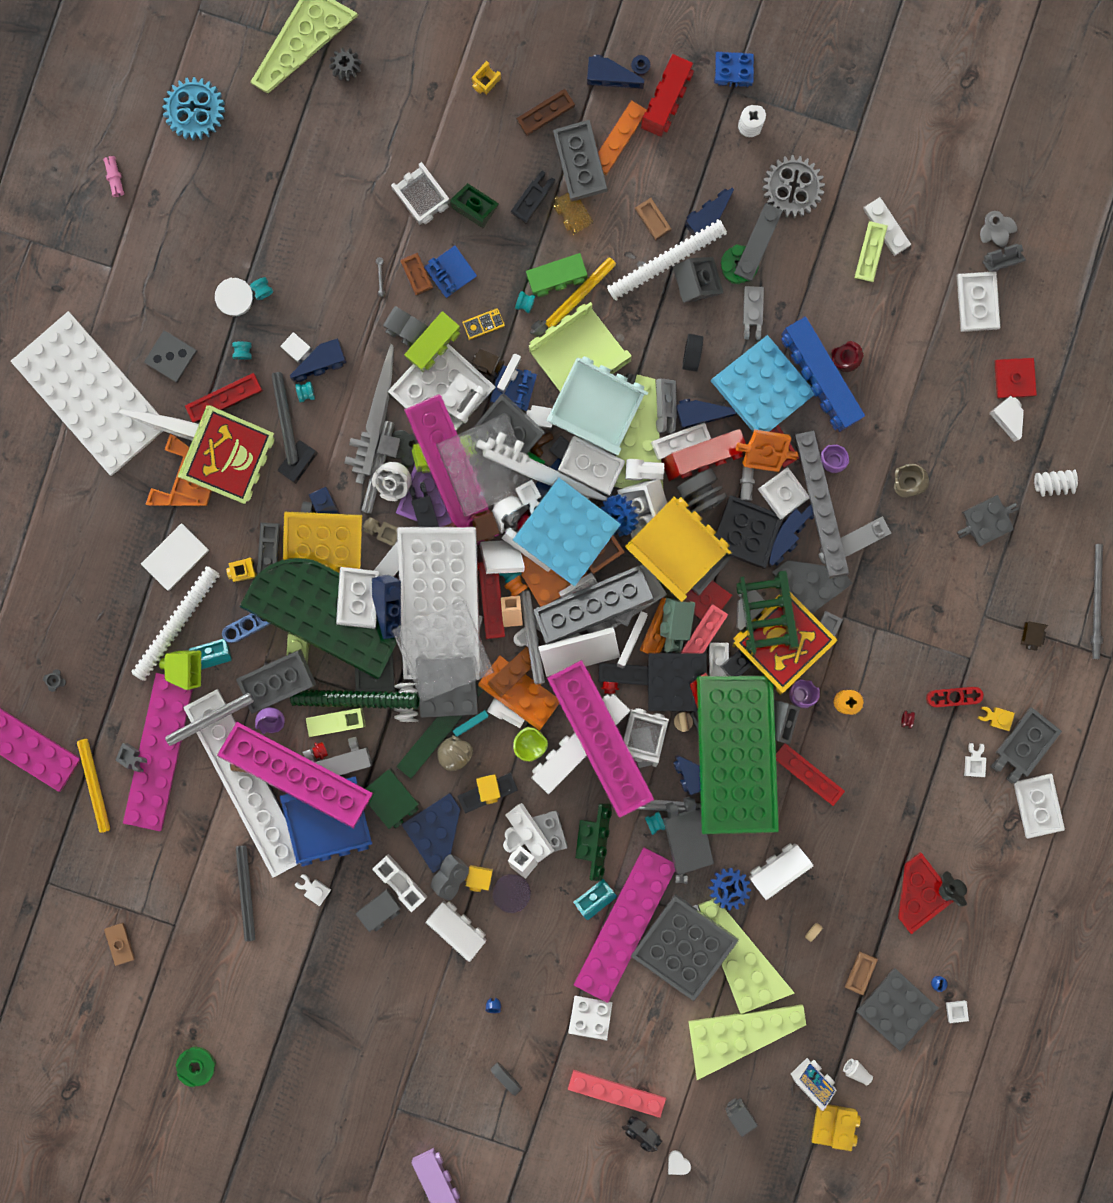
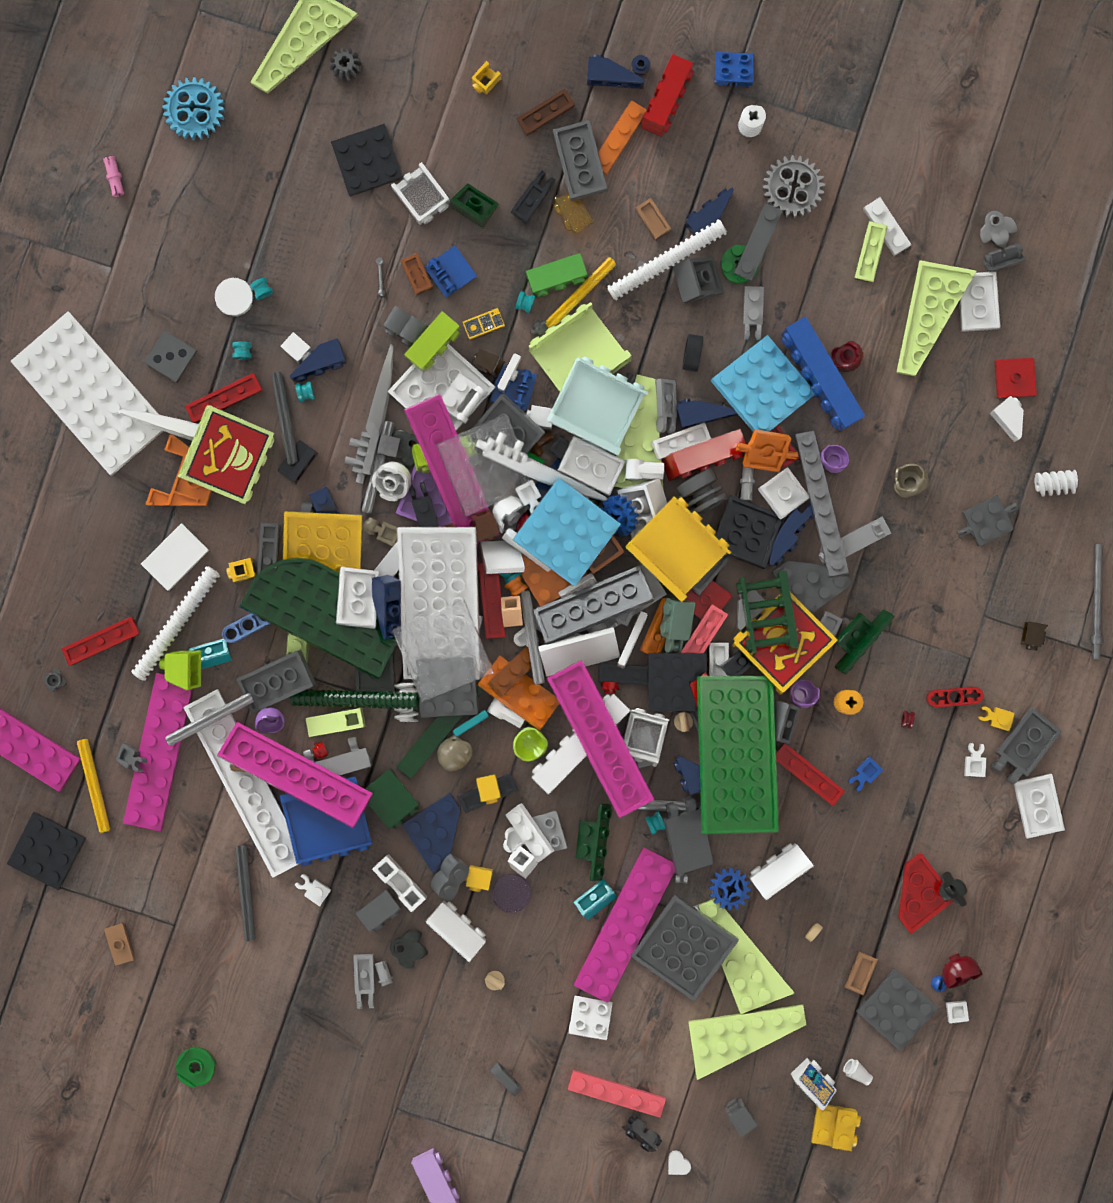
blue hinge [485,998,501,1013] -> none
none -> black plate [7,812,86,890]
none -> red plate [61,616,140,666]
none -> black plate [331,123,403,197]
none -> light grey hinge [354,954,375,1009]
none -> light grey pin [374,960,393,986]
none -> pearl dark grey plate [390,930,428,969]
none -> tan plate [484,971,505,990]
none -> dark green bracket [835,609,895,674]
none -> blue plate [848,756,883,792]
none -> yellowish green wing [896,261,976,376]
none -> dark red cylinder [942,954,983,989]

